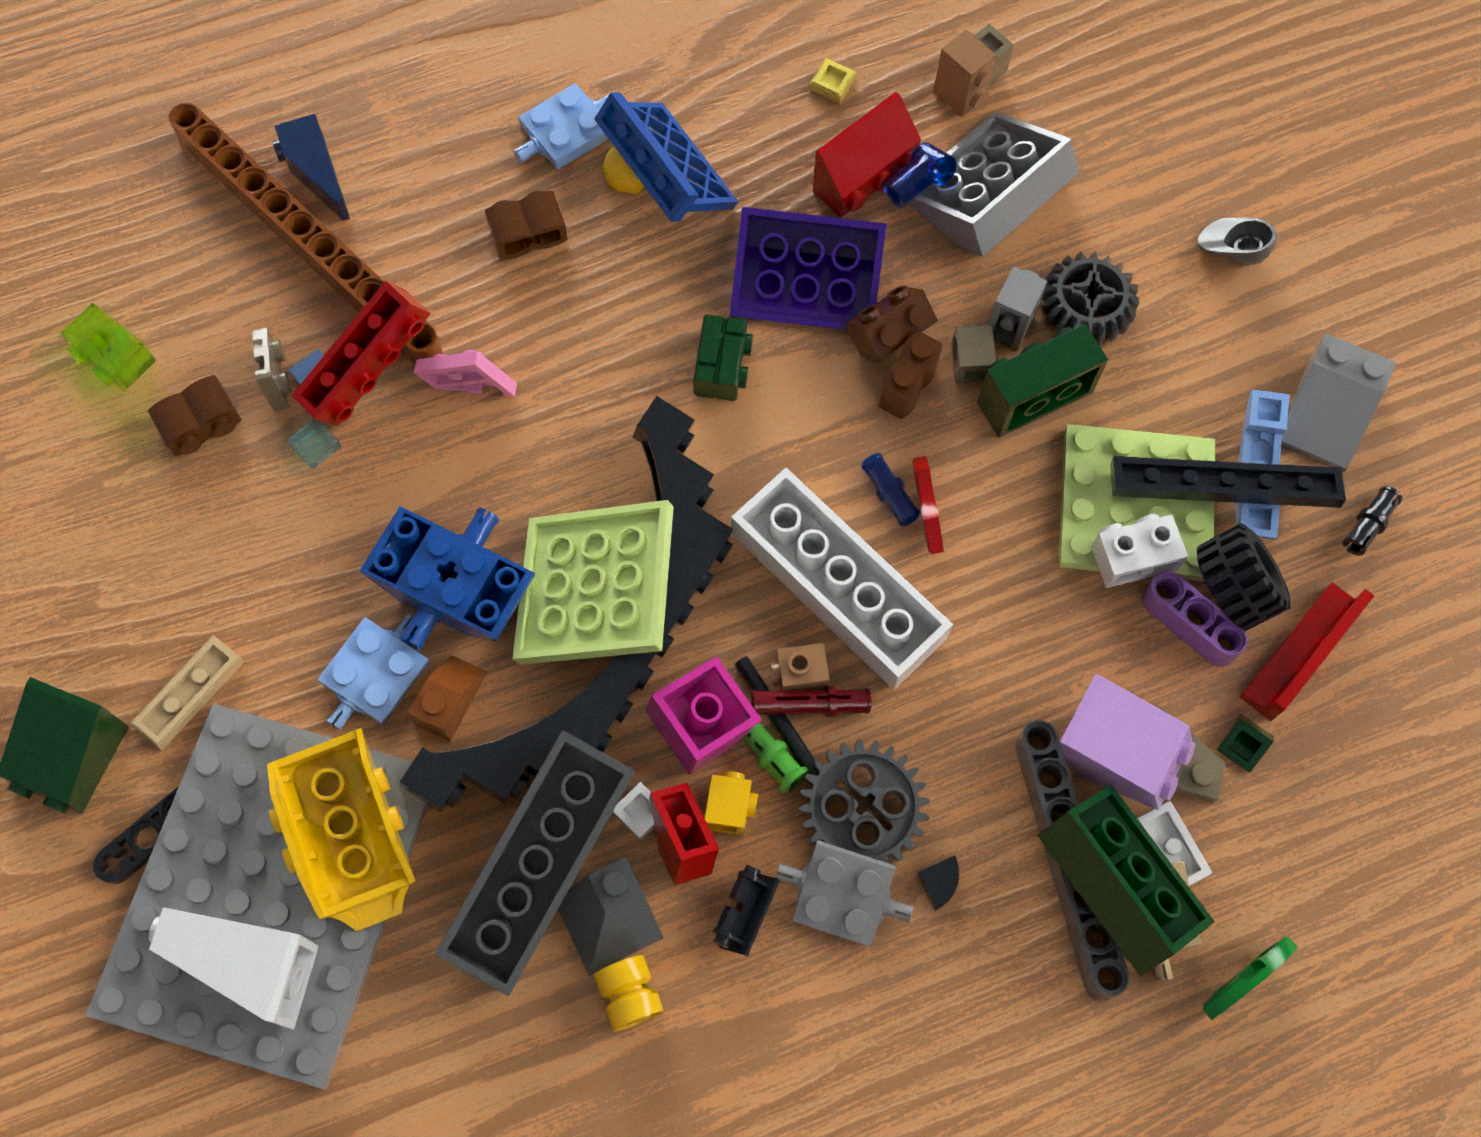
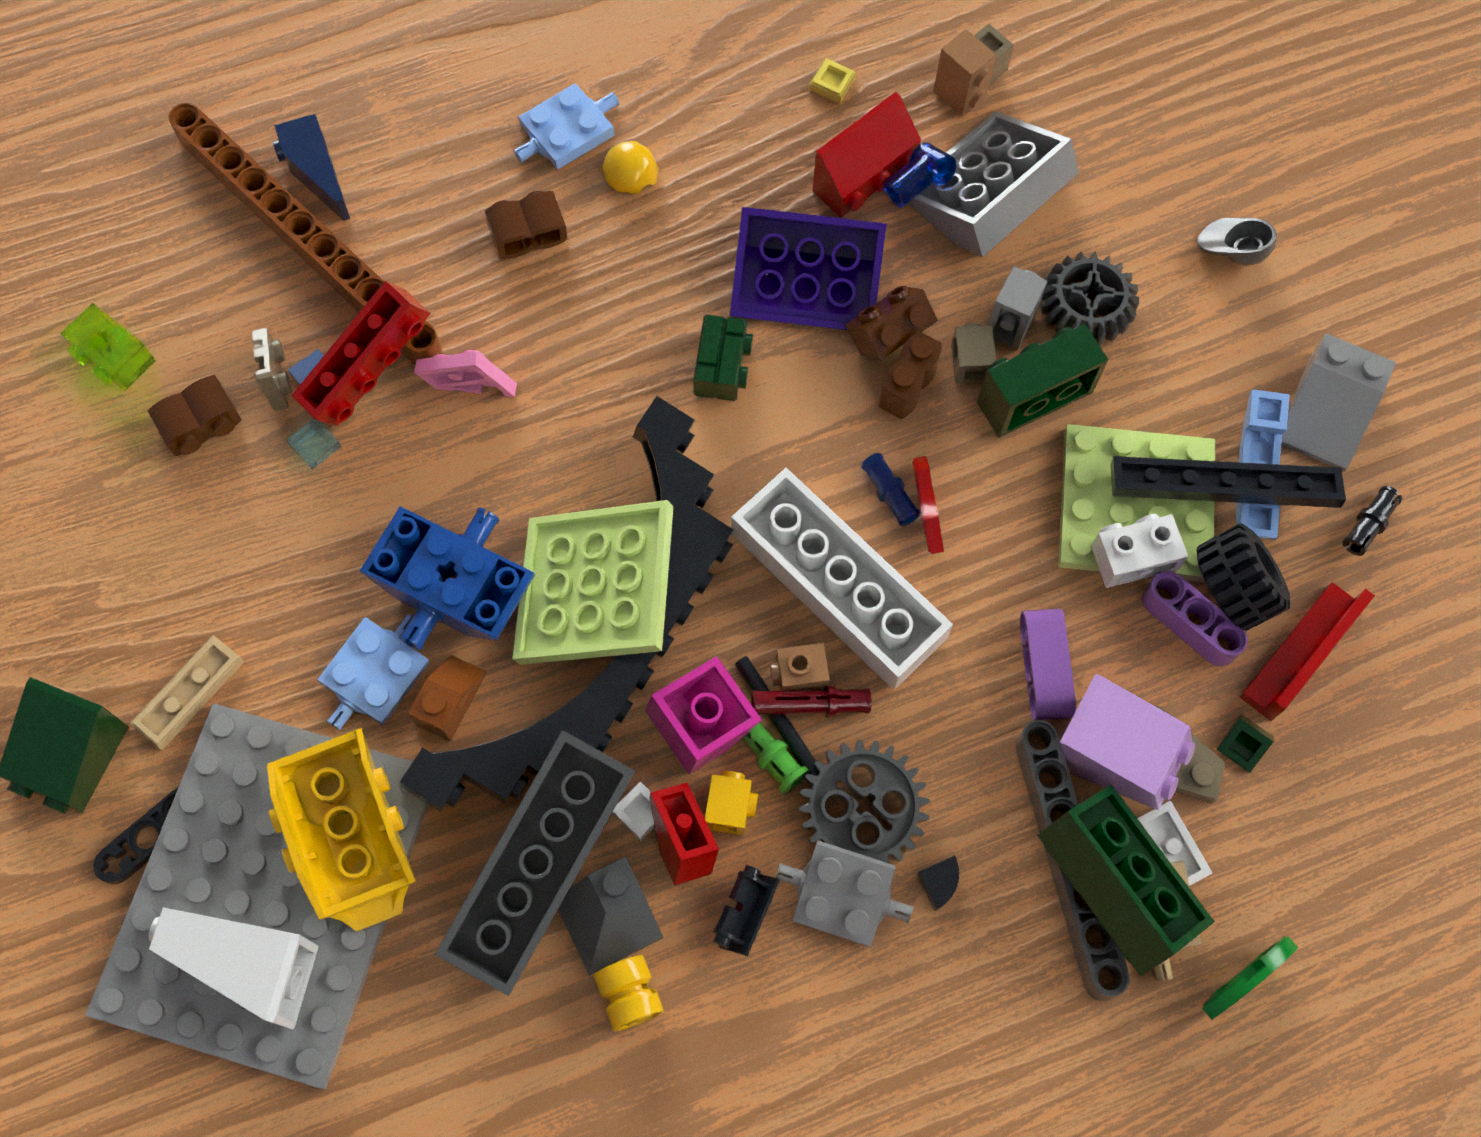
blue fence [594,92,739,222] -> none
none -> medium lavender beam [1020,609,1076,720]

